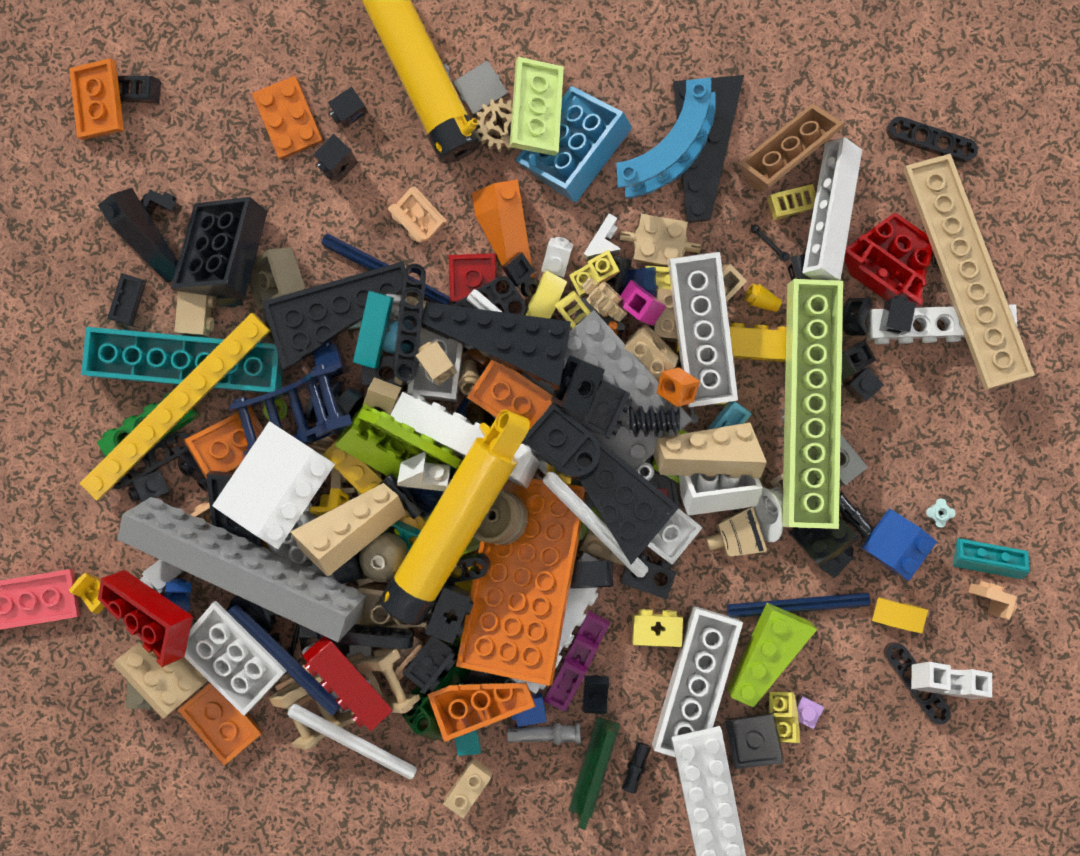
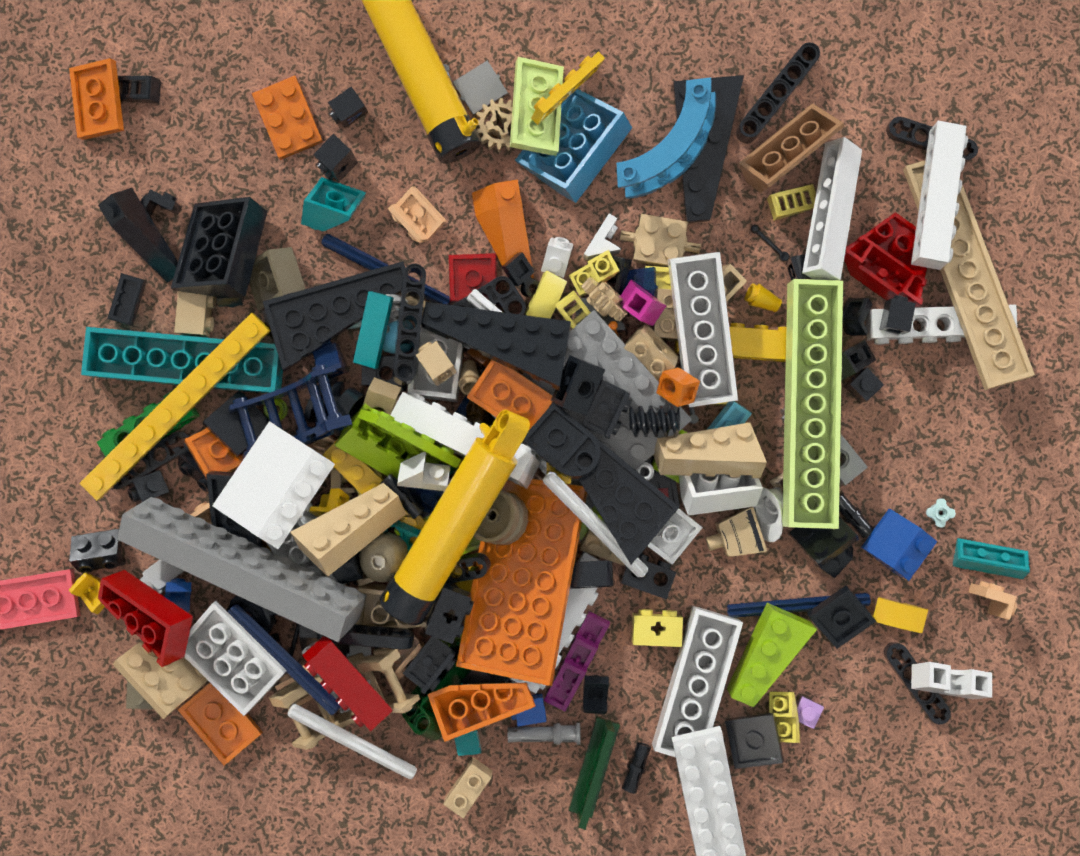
none -> bracket [69,529,126,573]
none -> black tile [203,390,270,458]
none -> teal slope [301,177,366,232]
none -> yellow plate [531,51,605,125]
none -> black beam [736,42,820,144]
none -> black plate [807,585,876,649]
none -> white brick [911,121,968,270]

